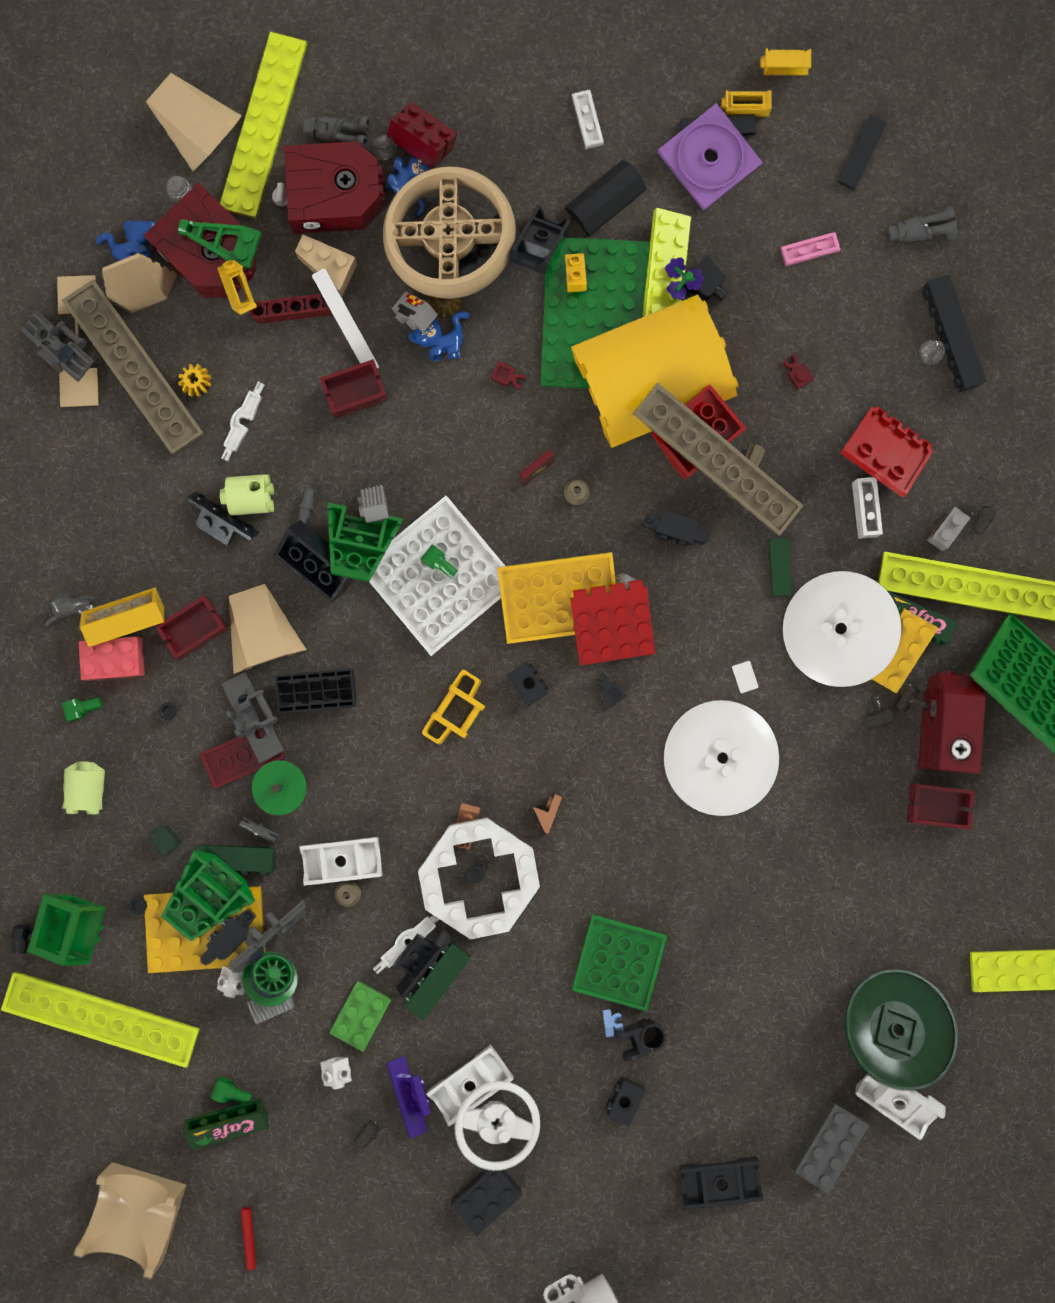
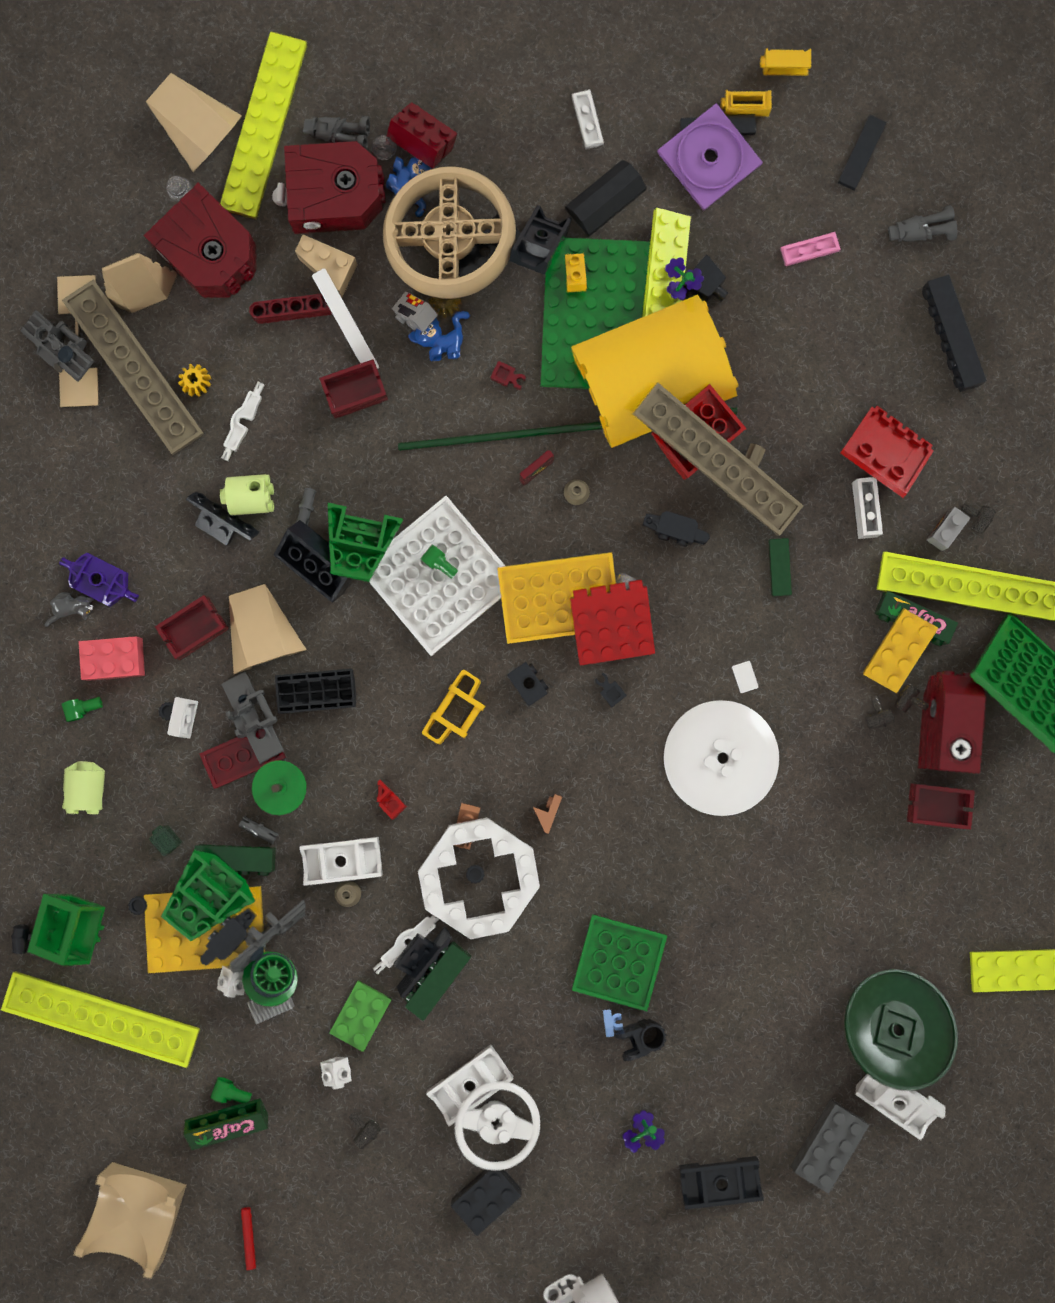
yellow brick [80,587,164,647] -> none
blue animal [95,220,156,261] -> none
green plate [178,219,262,270] -> none
yellow window [217,260,257,315] -> none
light grey brick [357,485,389,523] -> none
dark purple bracket [387,1056,431,1138] -> none
black brick [605,1077,646,1127] -> none
dark red plate [783,354,814,390] -> none
white dish [783,571,901,687] -> none
clear cone [919,340,945,365] -> none
none -> dark purple plate [59,553,139,607]
none -> white slope [167,697,198,739]
none -> red slope [377,780,407,820]
none -> dark green piece [398,407,737,451]
none -> dark purple plant [622,1110,665,1153]

